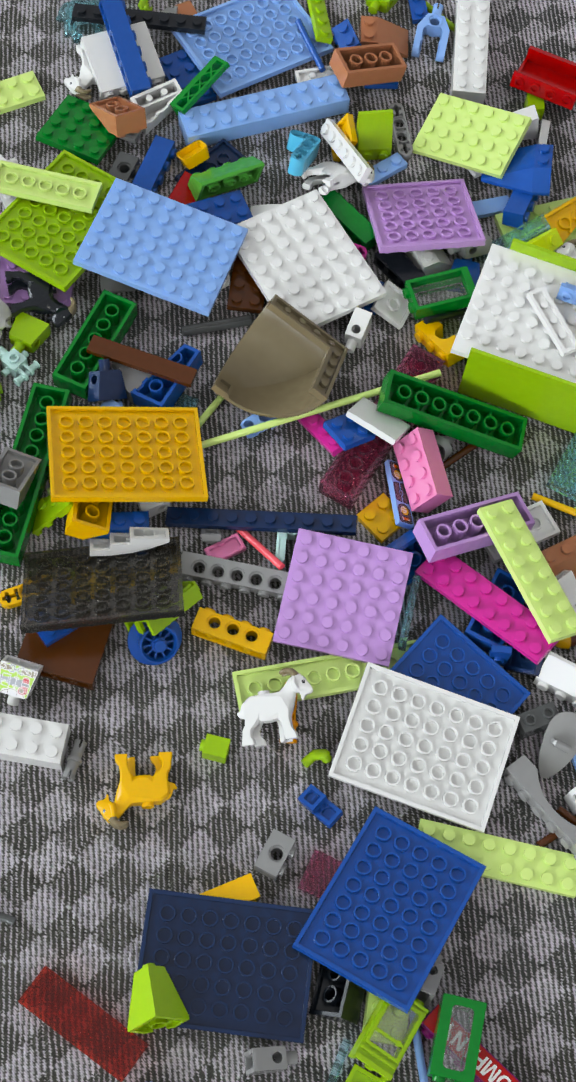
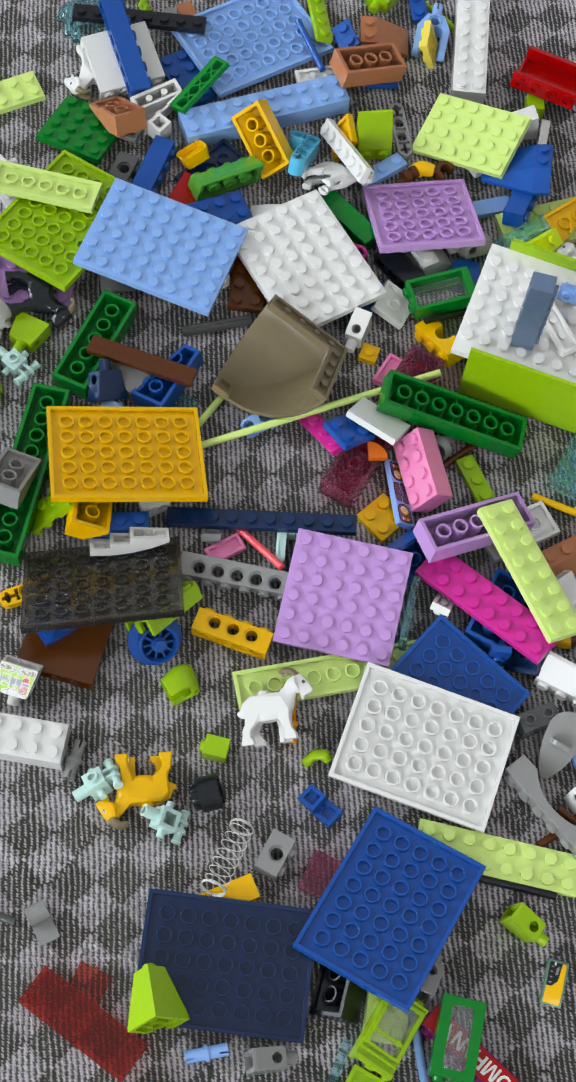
none -> light grey panel [23,899,60,946]
none -> clear red piece [63,961,112,1012]
none -> light aqua piece [72,758,124,802]
none -> light aqua piece [140,801,191,845]
none -> white brick [147,112,172,139]
none -> lime piece [160,664,200,706]
none -> light blue pin [184,1042,230,1065]
none -> black piece [189,773,225,813]
none -> white piece [201,818,254,897]
none -> yellow slope [231,99,293,180]
none -> yellow plate [357,342,381,366]
none -> orange tile [367,441,388,461]
none -> bright pink tile [372,353,406,387]
none -> reddish brown piece [394,160,454,183]
none -> light yellow plate [419,20,438,69]
none -> white plate [430,592,454,617]
none -> lime plate [455,454,496,503]
none -> black bar [479,875,557,901]
none -> lime torso [498,902,550,947]
none -> sand blue brick [510,271,559,351]
none -> slope [538,957,569,1009]

